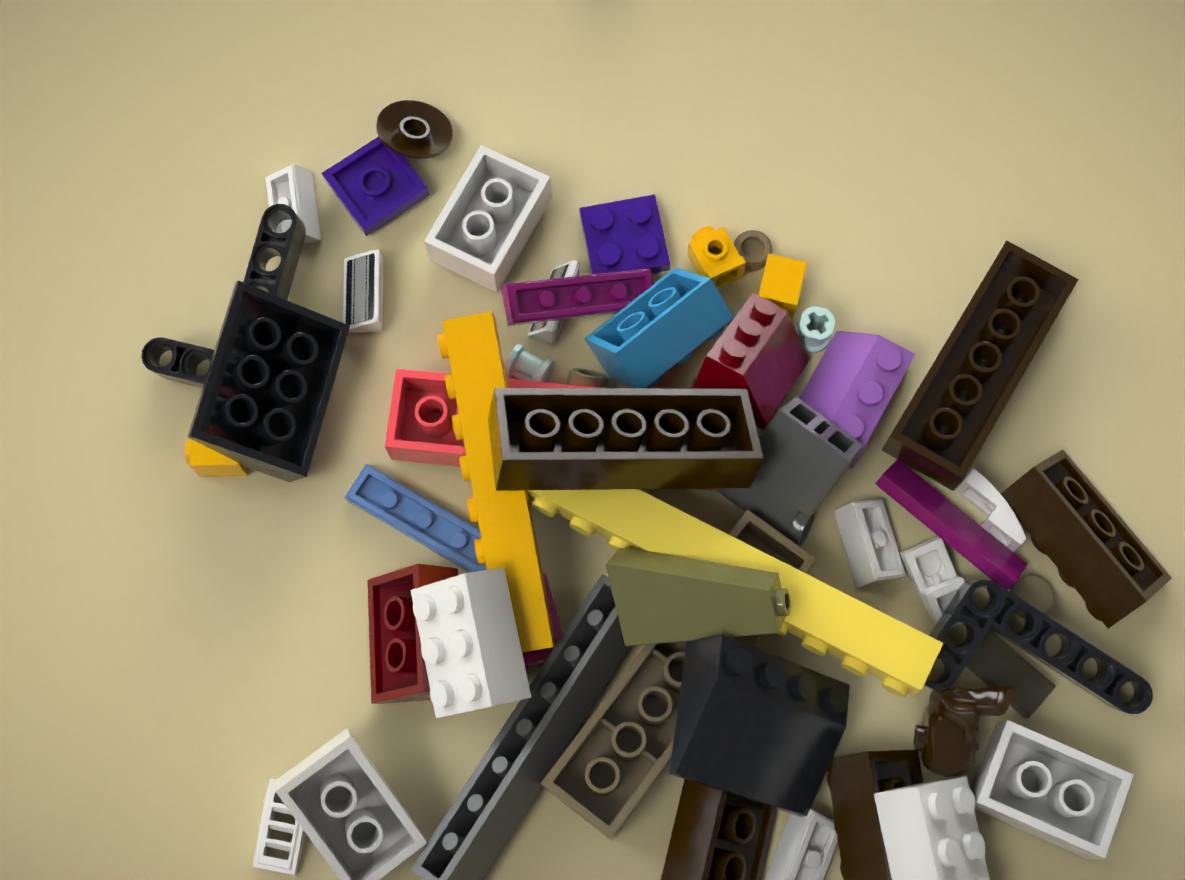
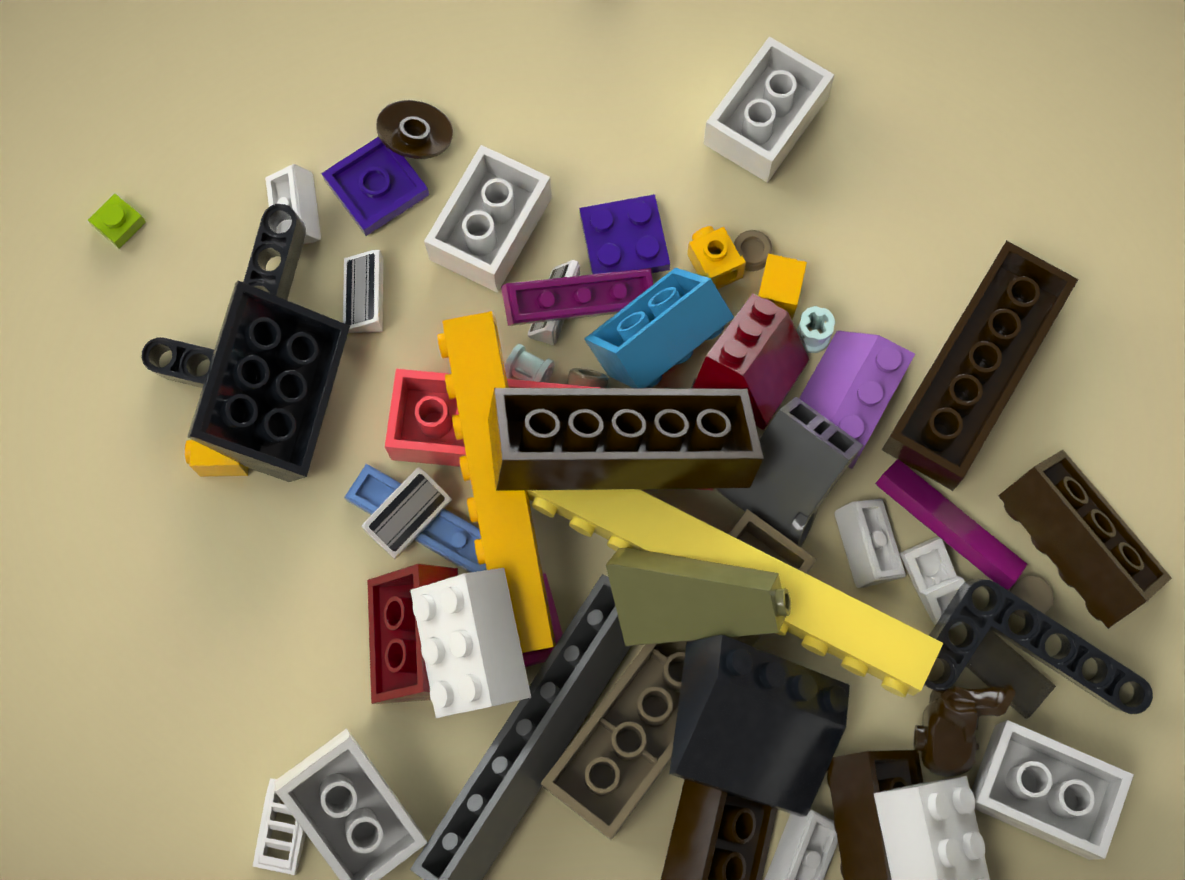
white slope [955,468,1026,552] -> none
none -> lime plate [88,193,146,249]
none -> slope [362,467,452,559]
none -> white brick [704,36,834,183]

